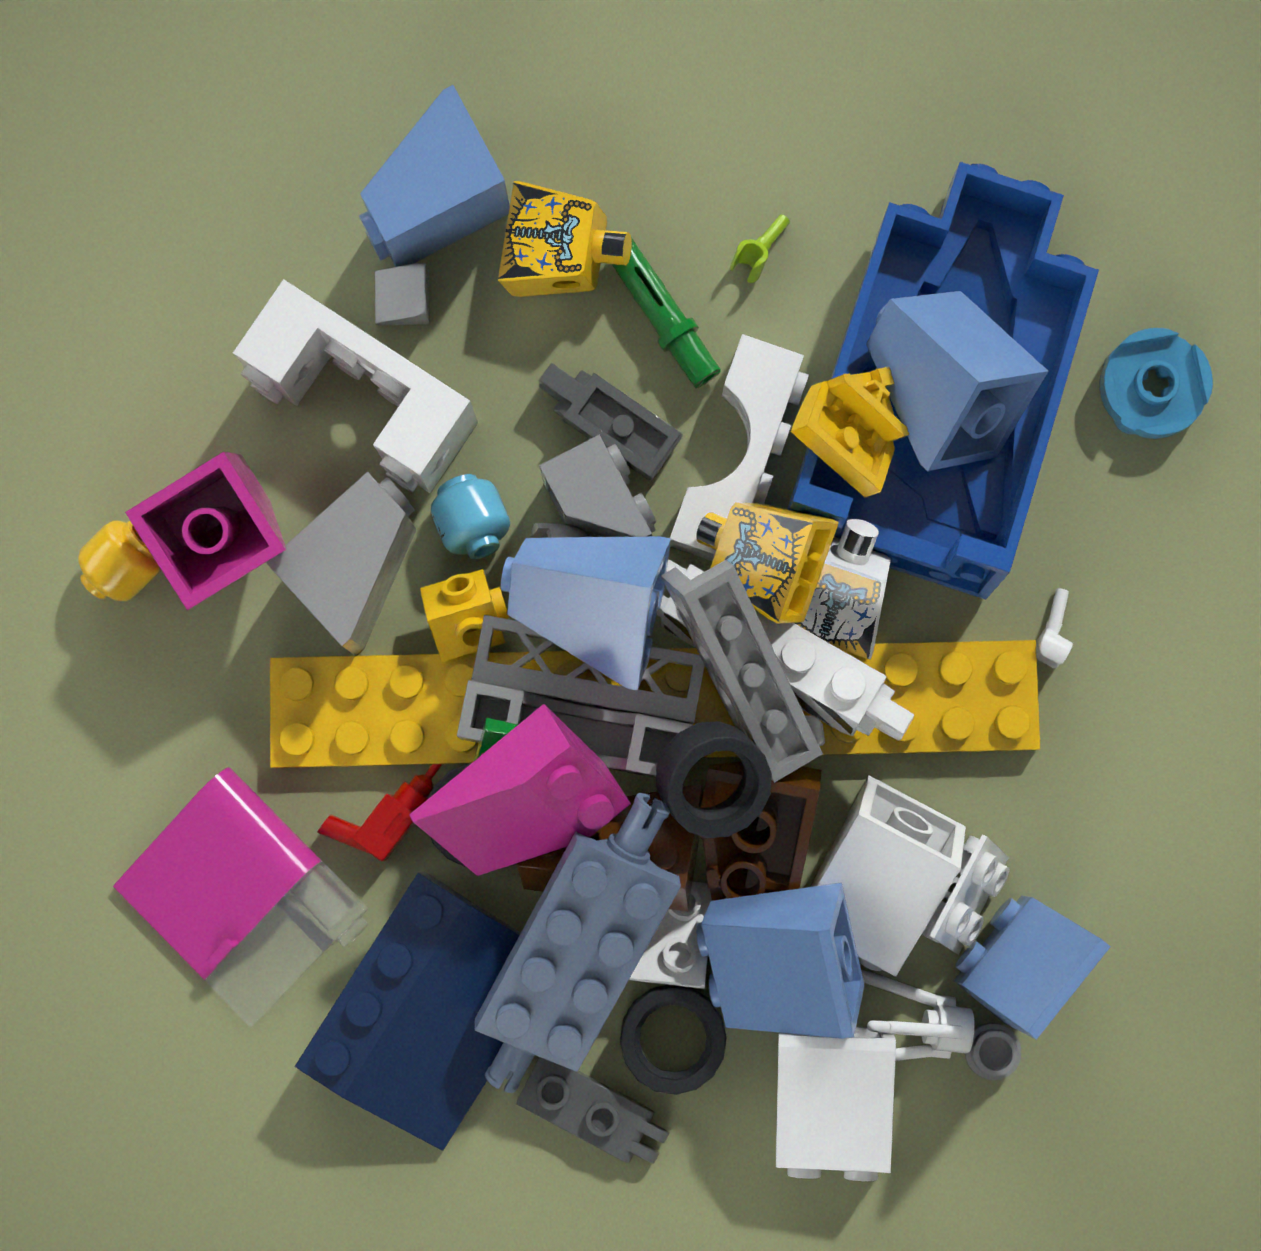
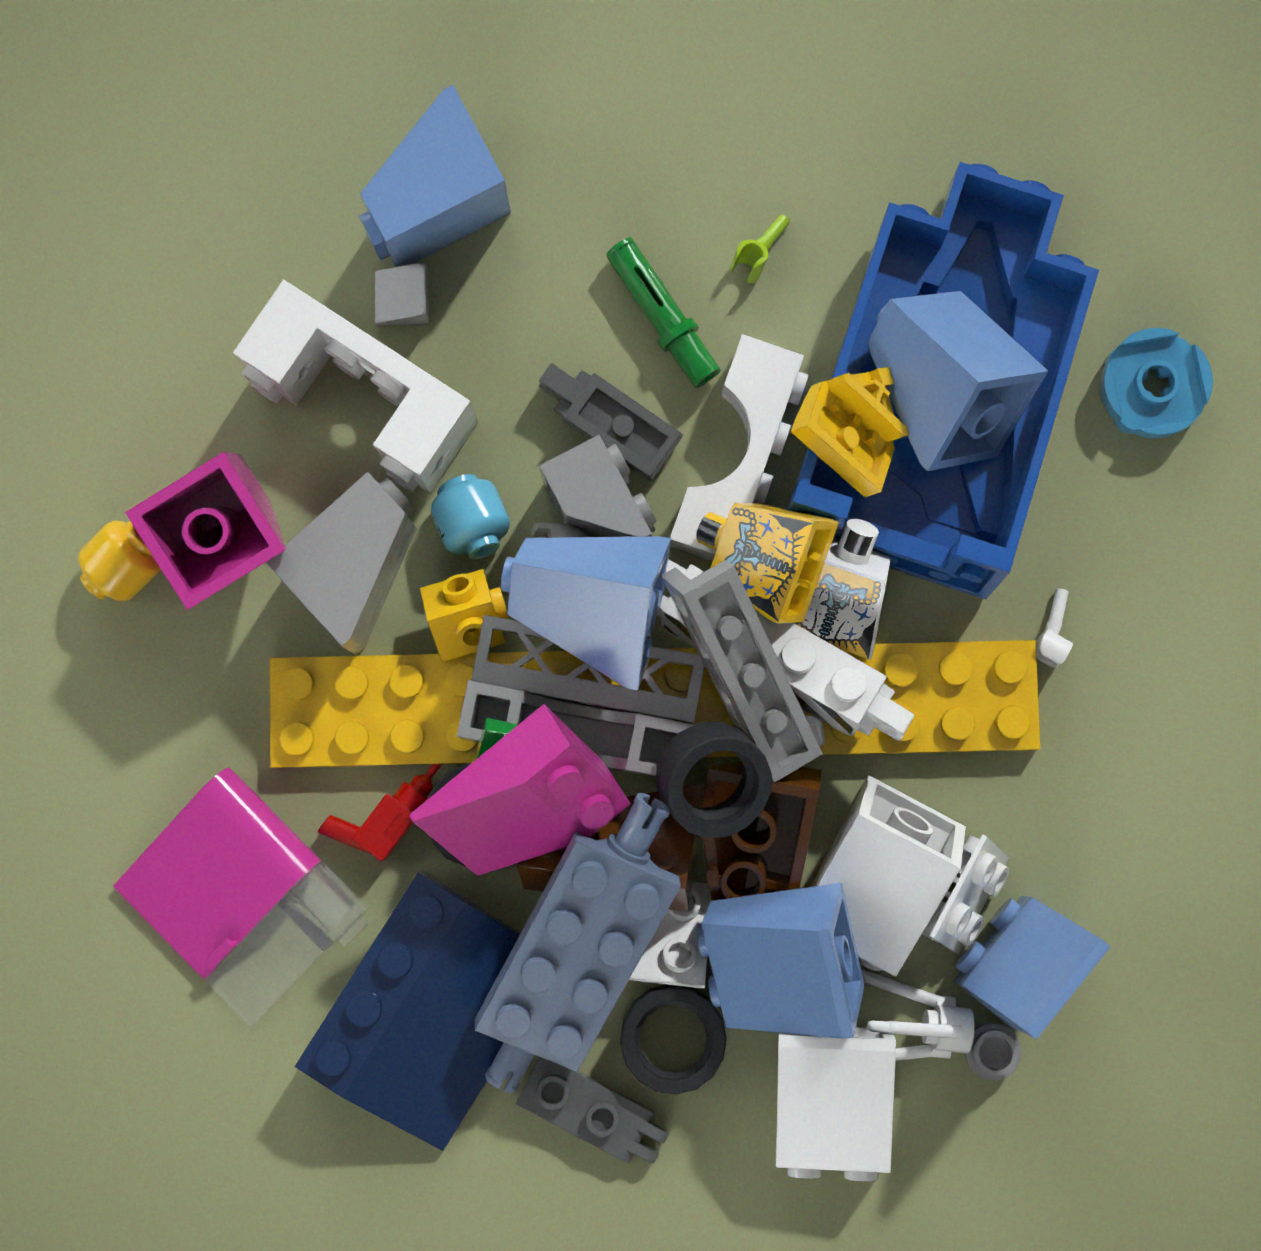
torso [498,181,632,297] -> none

